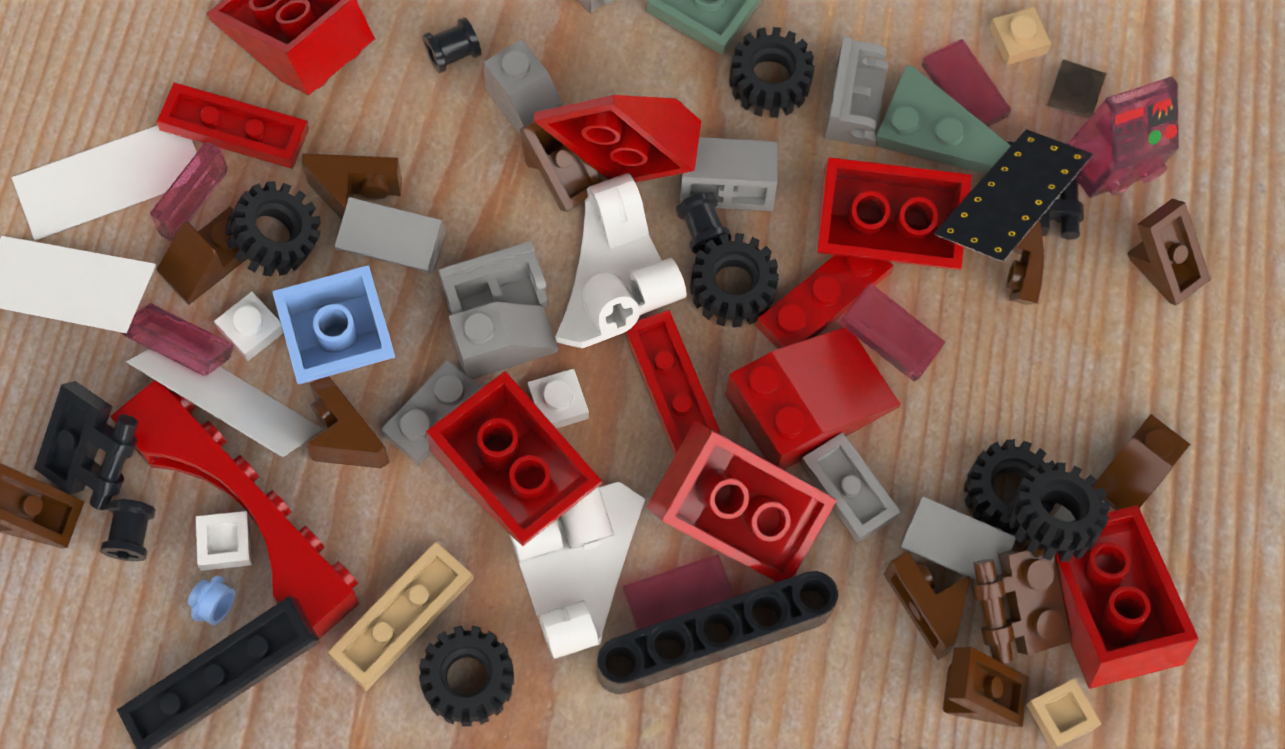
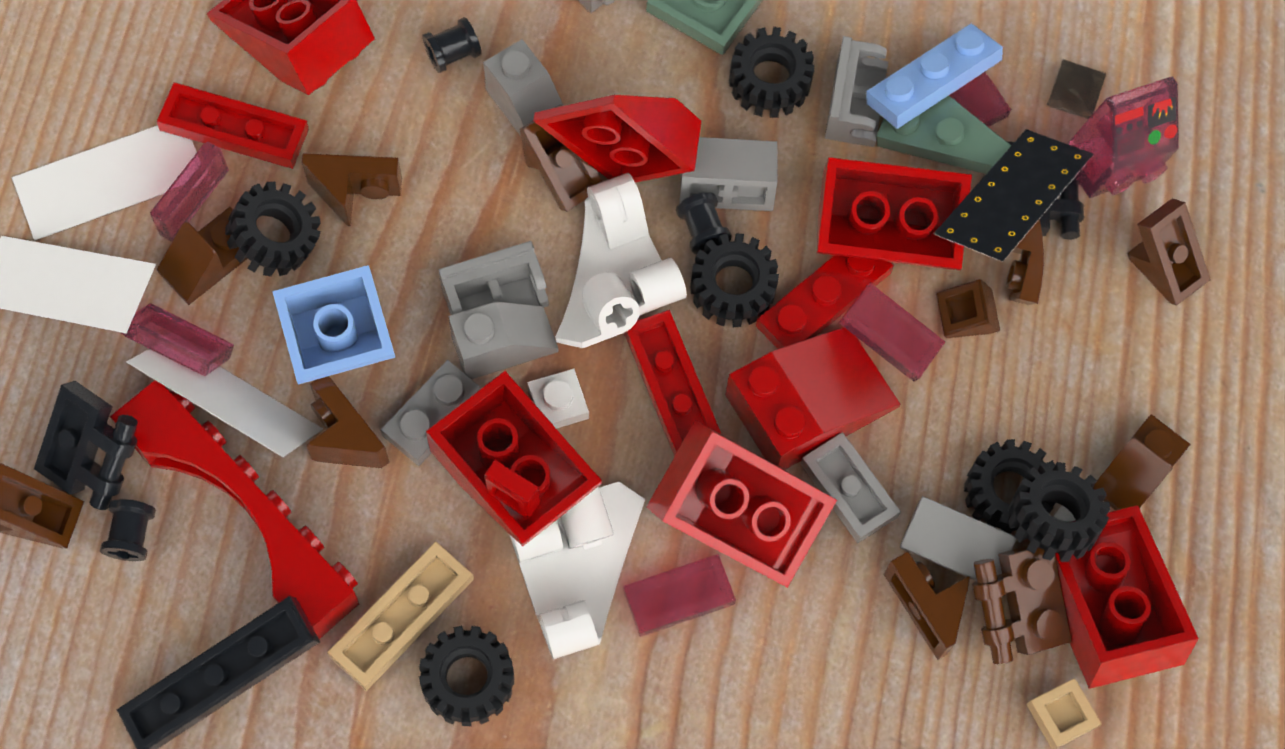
light blue plate [188,576,235,625] -> none
white plate [196,511,252,571] -> none
white plate [214,292,283,362] -> none
light grey hinge [334,197,447,273] -> none
black beam [597,571,839,695] -> none
reddish brown slope [943,647,1028,727] -> none
tan plate [989,7,1052,65] -> none
none -> red tile [485,460,540,518]
none -> light blue plate [866,23,1003,129]
none -> reddish brown slope [936,279,1000,338]

